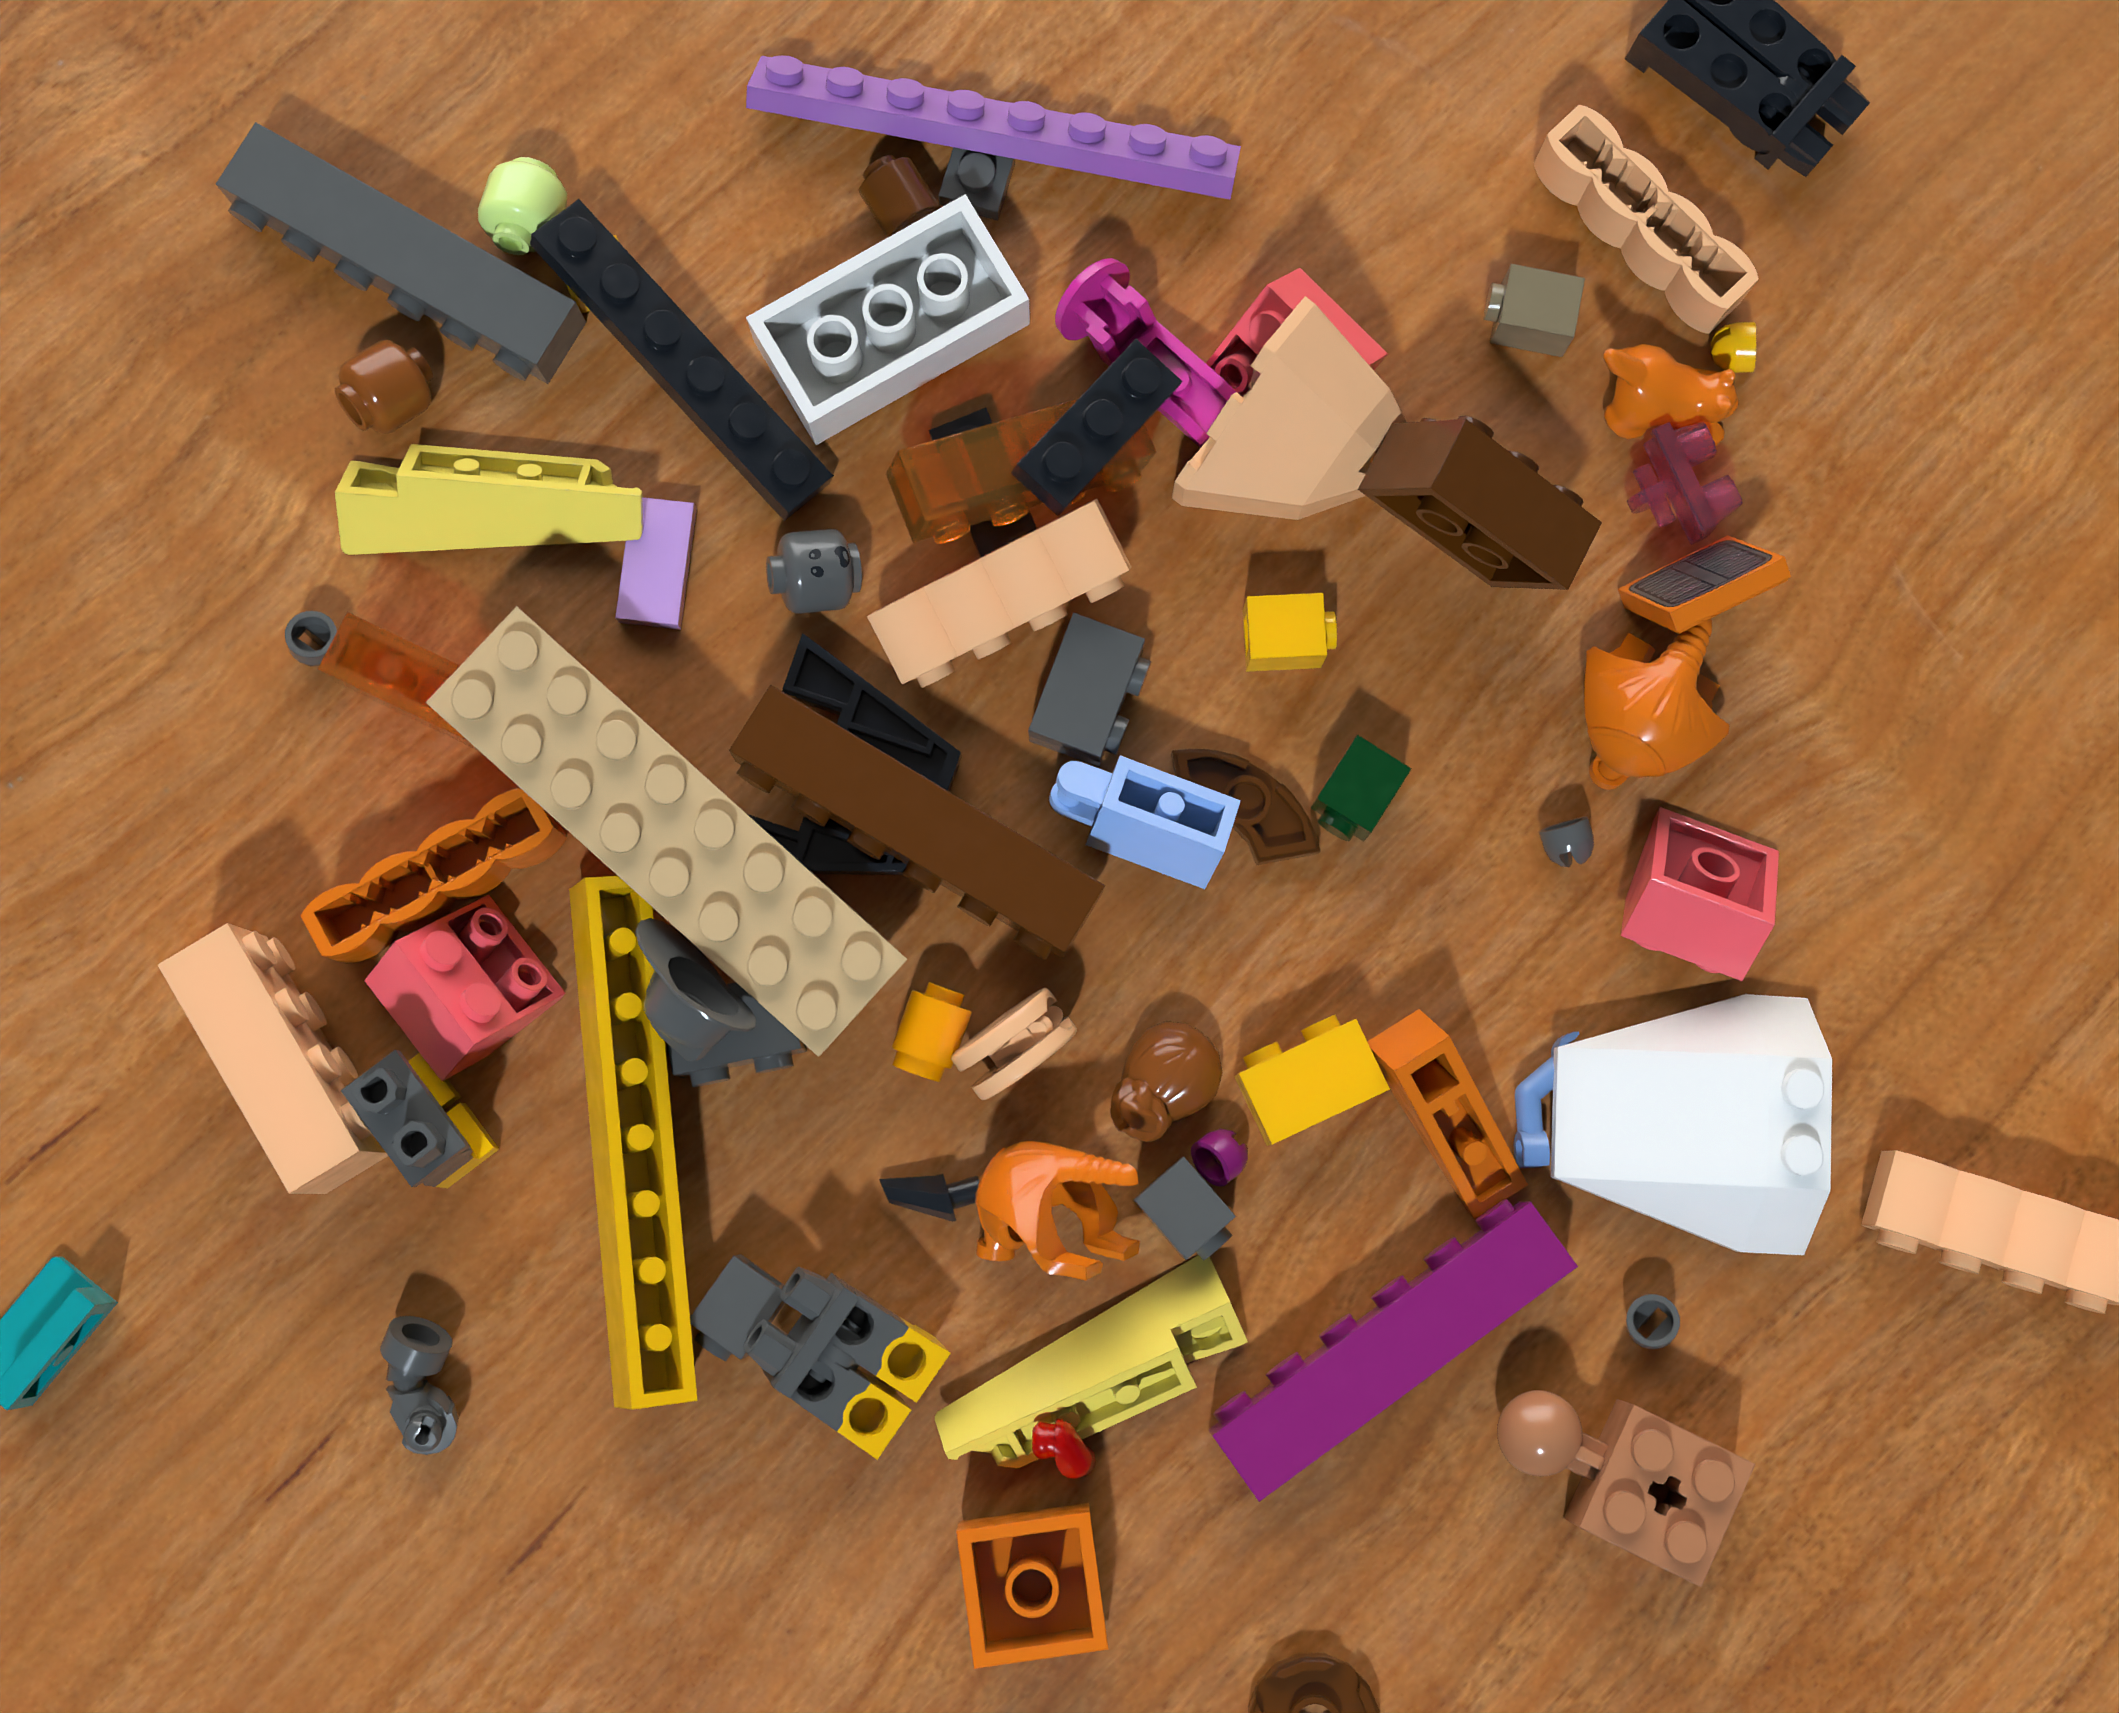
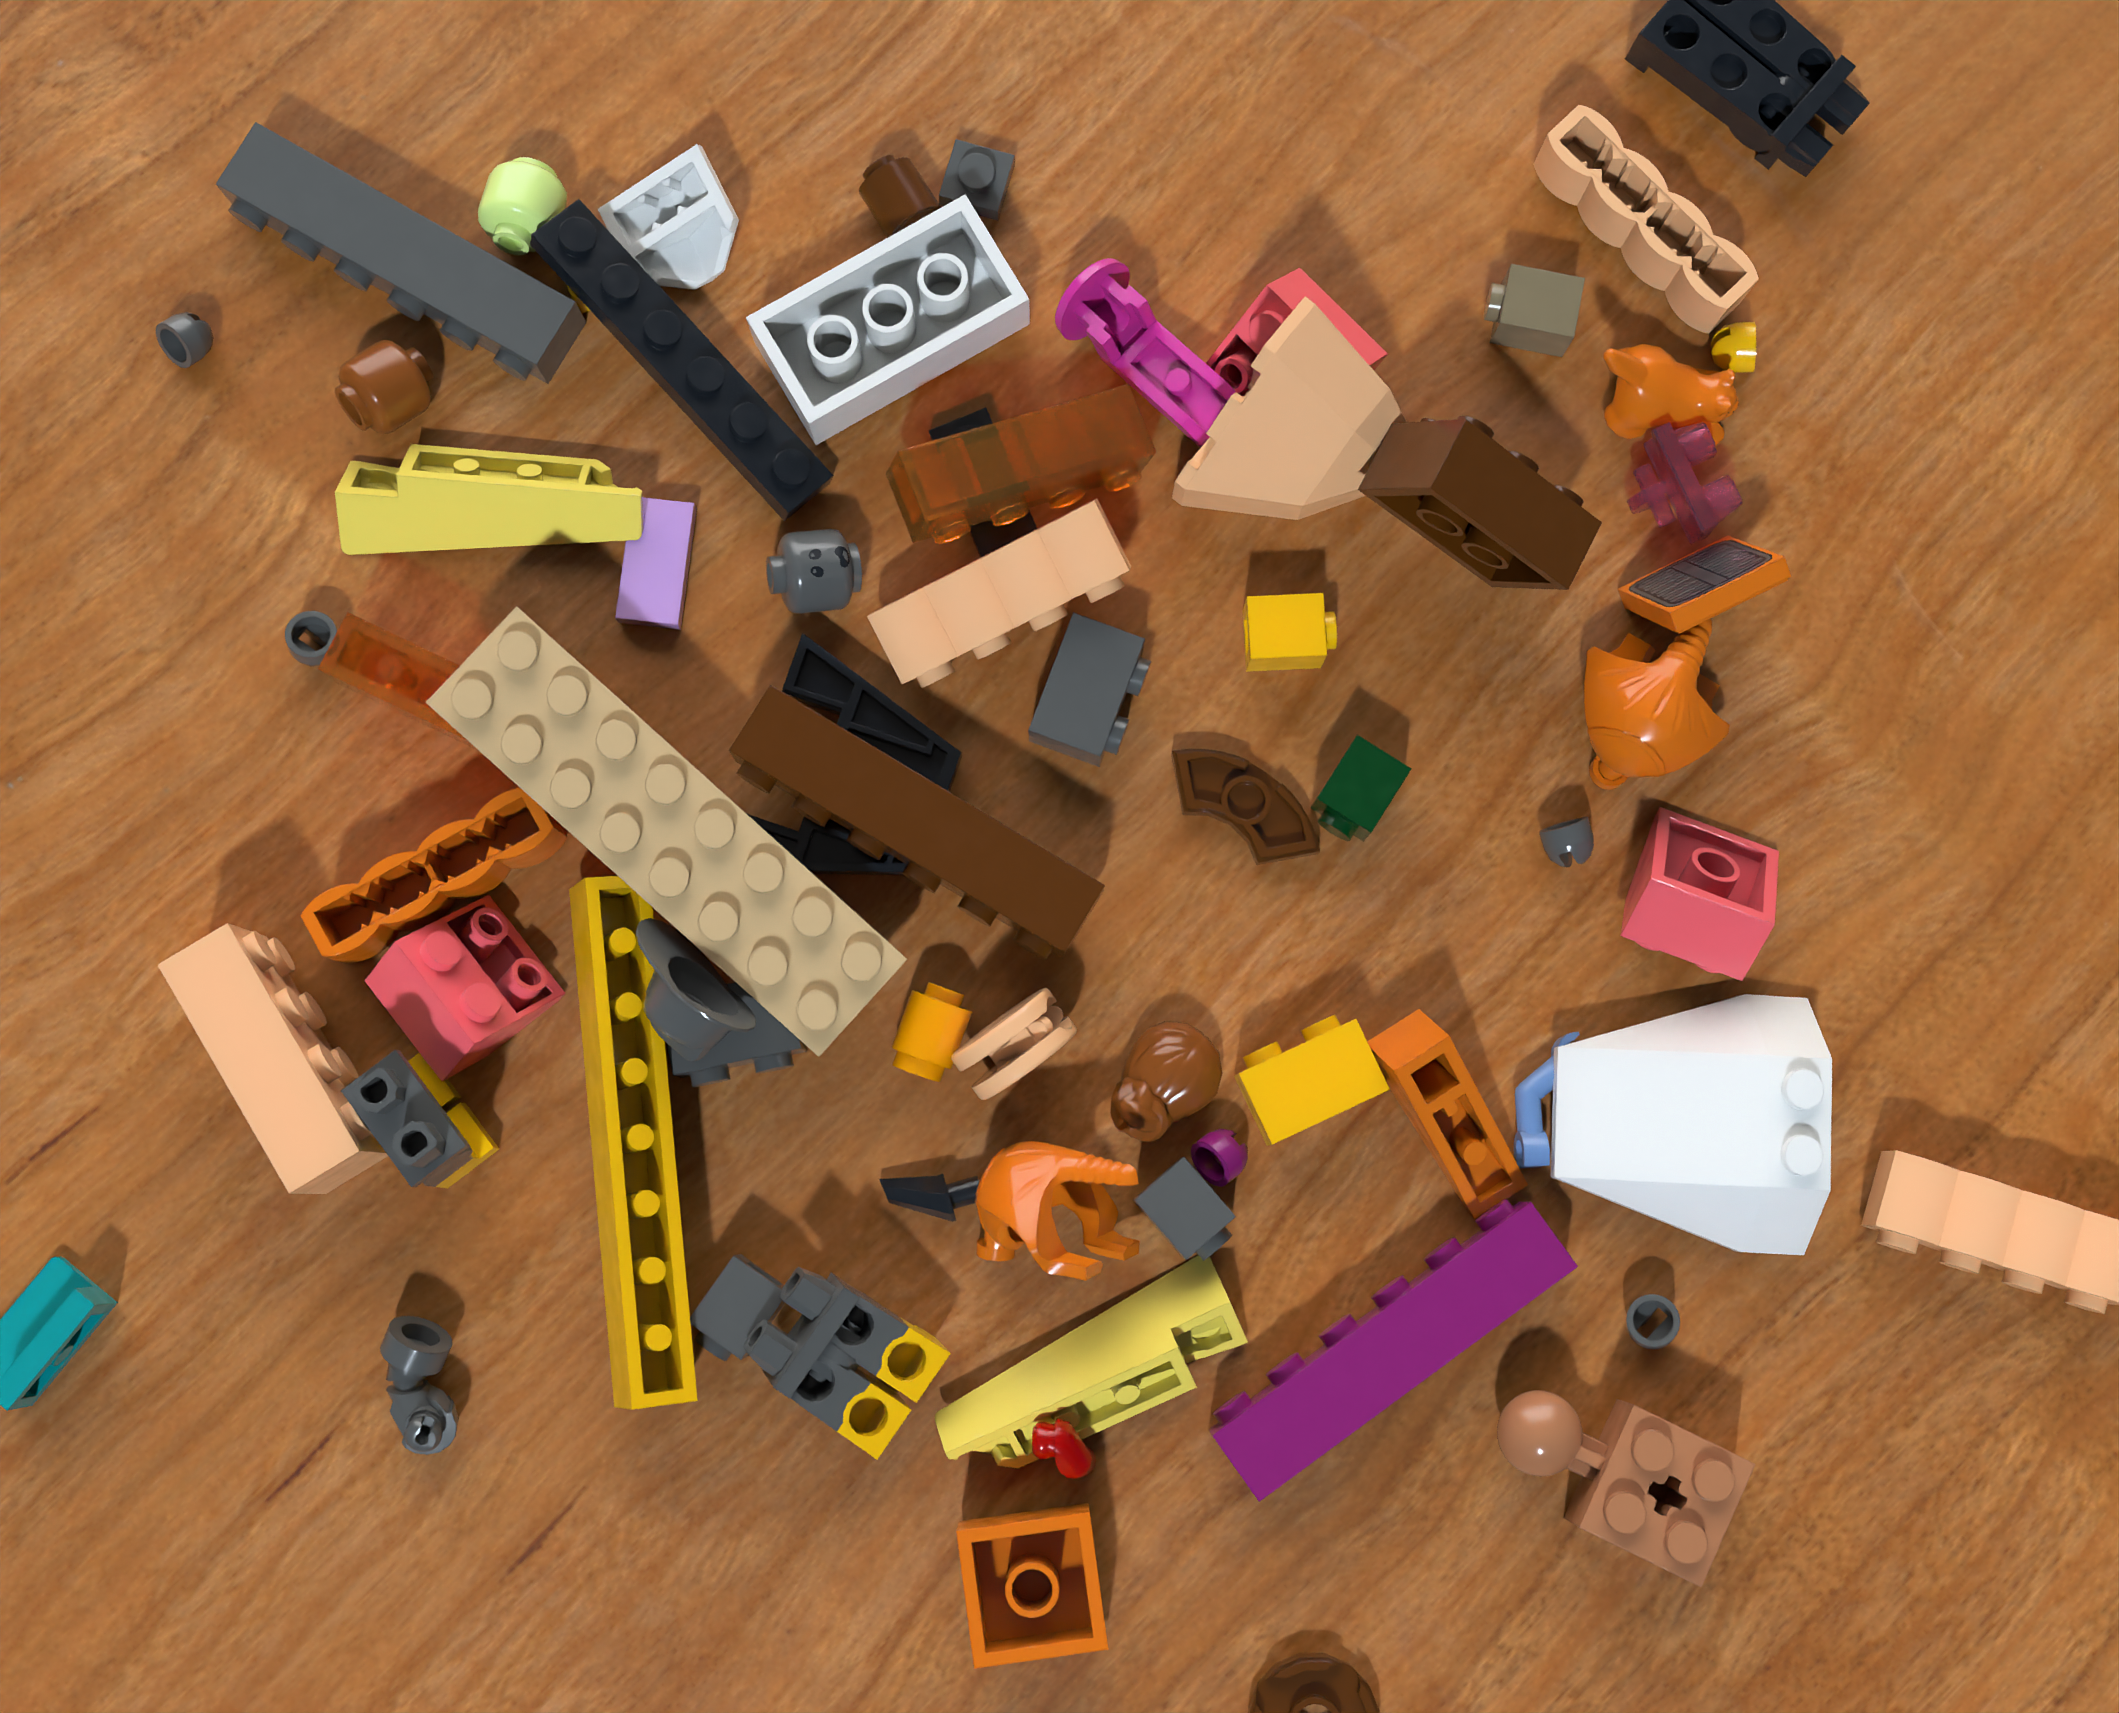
medium lavender plate [746,55,1241,200] -> none
black plate [1011,339,1183,517] -> none
light blue brick [1049,755,1241,889] -> none
none -> dark grey hinge [155,312,214,368]
none -> white slope [598,144,739,290]

